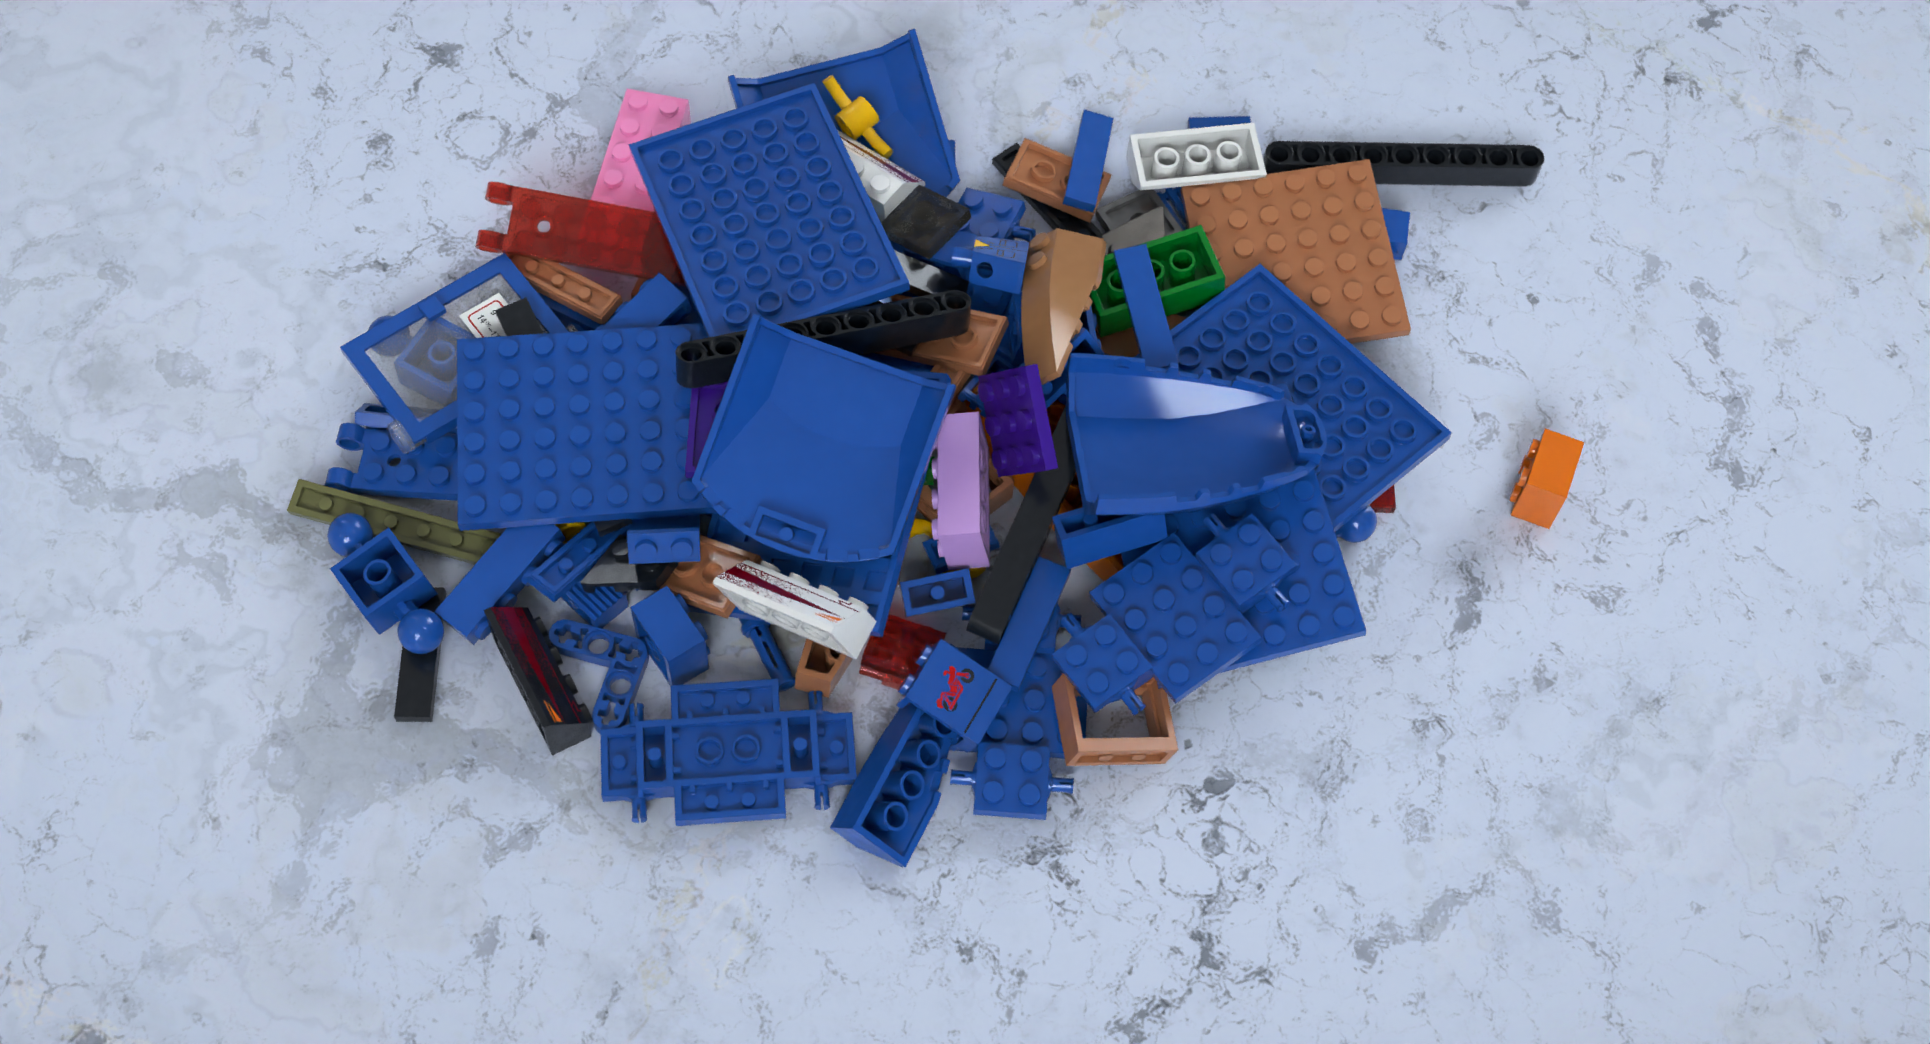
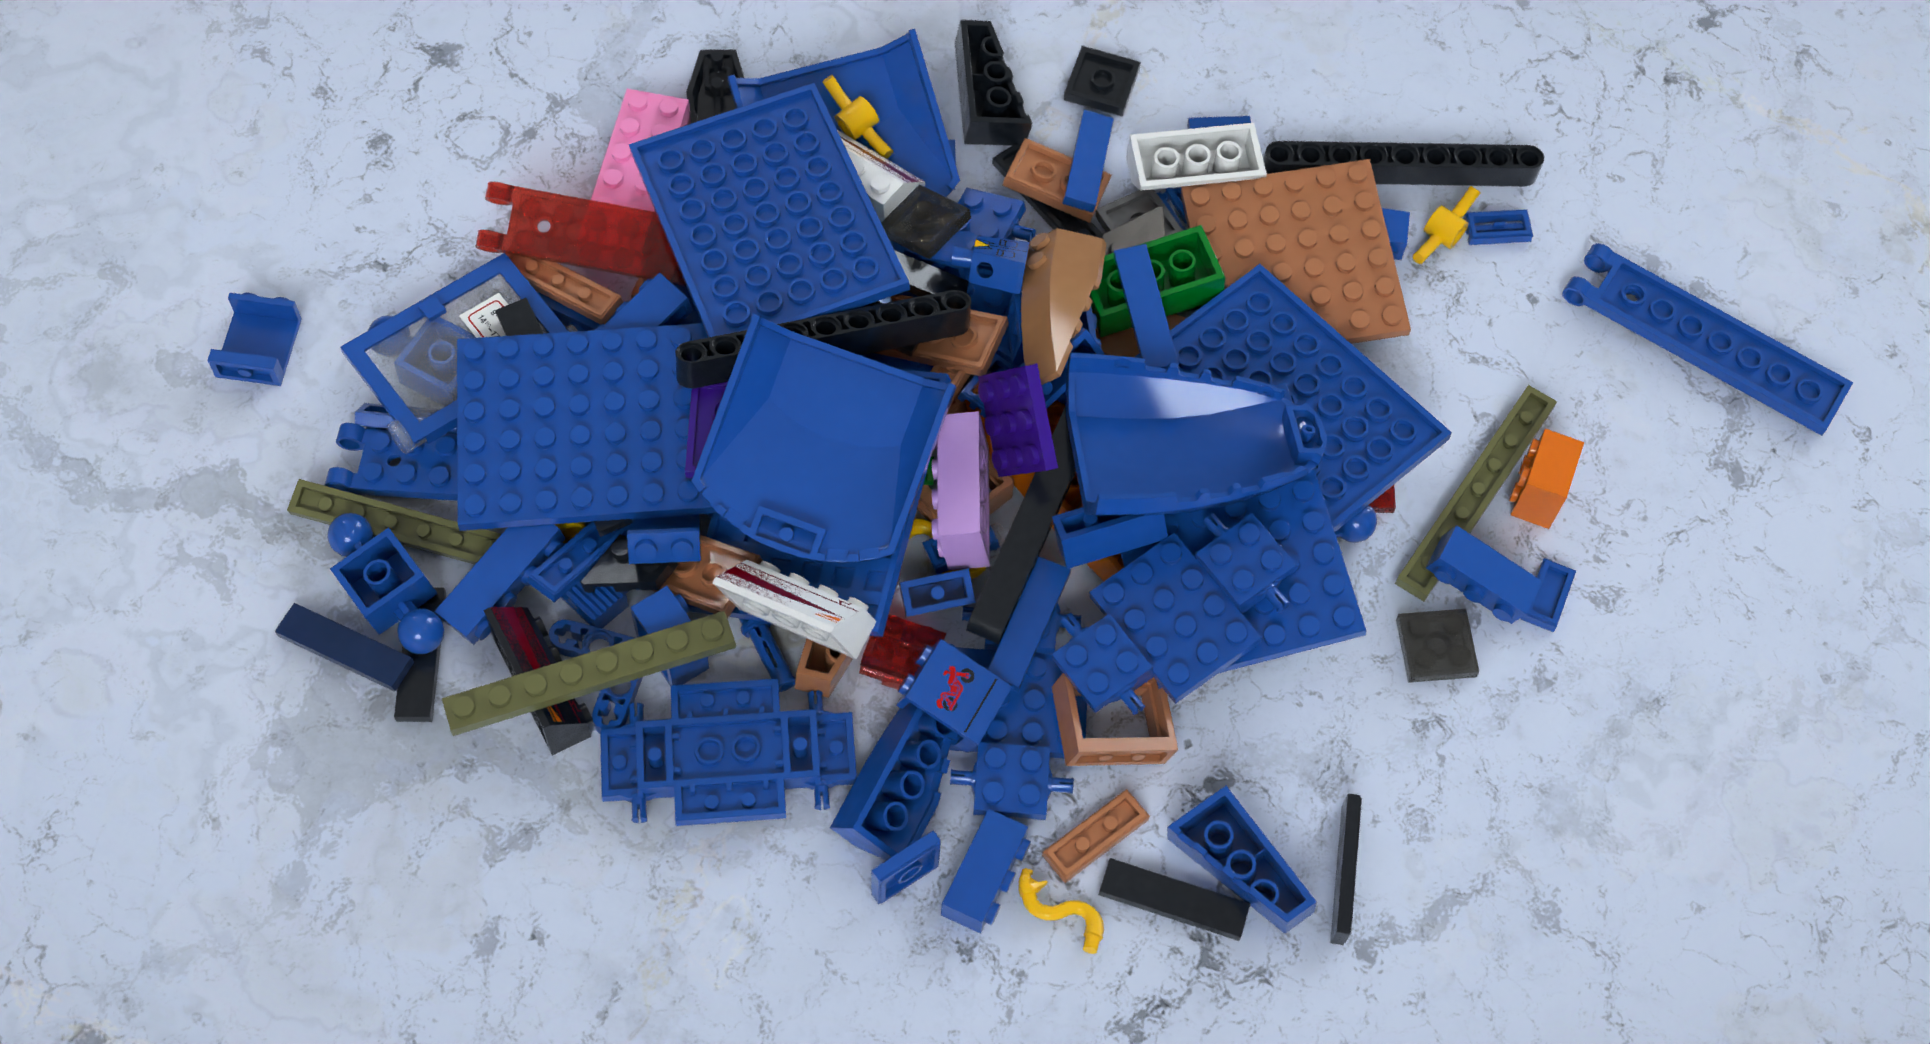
none -> blue panel [207,292,302,386]
none -> dark blue tile [274,603,414,692]
none -> olive plate [441,611,736,736]
none -> black piece [686,50,744,124]
none -> blue tile [871,830,941,904]
none -> blue brick [941,808,1031,934]
none -> black wedge [954,20,1032,146]
none -> yellow animal [1018,868,1104,954]
none -> nougat tile [1042,789,1150,883]
none -> black plate [1063,46,1141,117]
none -> black tile [1098,858,1250,941]
none -> blue wedge [1167,786,1317,934]
none -> black tile [1330,793,1362,945]
none -> olive plate [1395,385,1557,602]
none -> clear smoke plate [1396,609,1480,683]
none -> yellow piece [1413,186,1481,264]
none -> blue brick [1425,525,1543,624]
none -> blue tile [1463,209,1533,245]
none -> blue tile [1521,558,1576,632]
none -> blue hinge [1562,243,1854,436]

